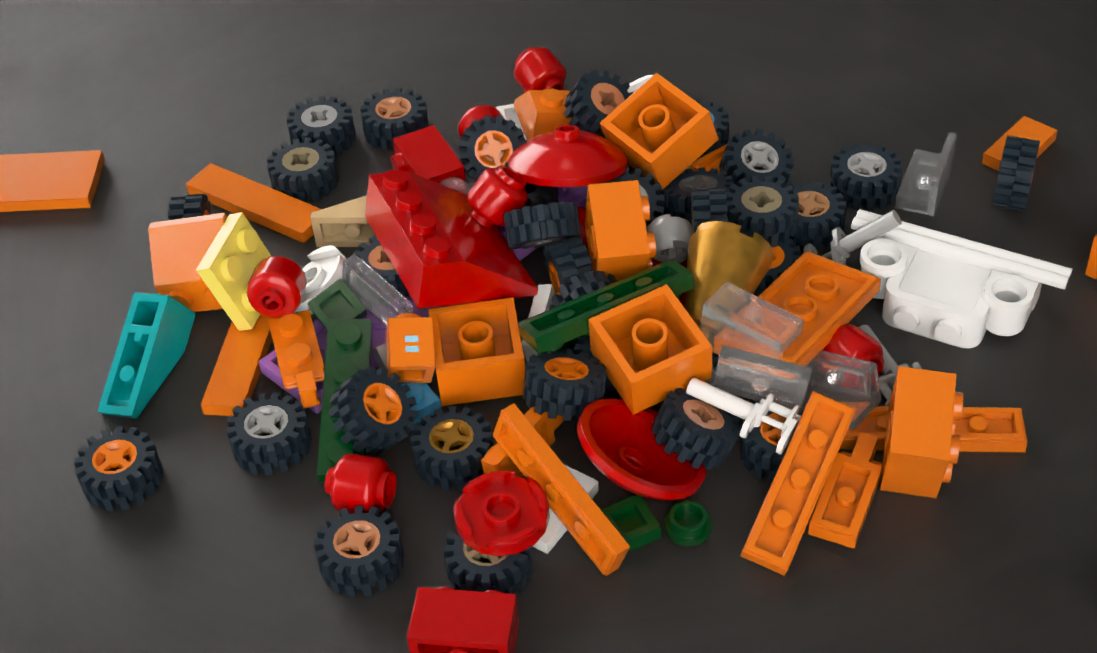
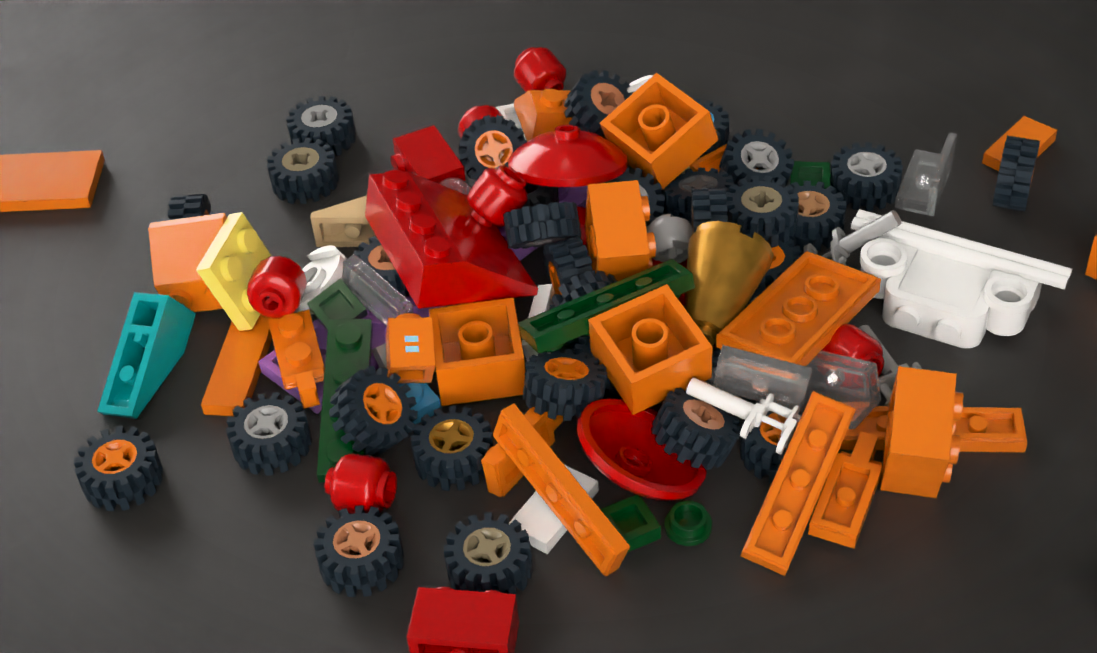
orange tile [186,163,321,243] -> none
black wheel [360,88,429,151] -> none
red tile [453,470,550,556] -> none
clear panel [700,282,804,382] -> none
none -> dark green plate [790,161,831,189]

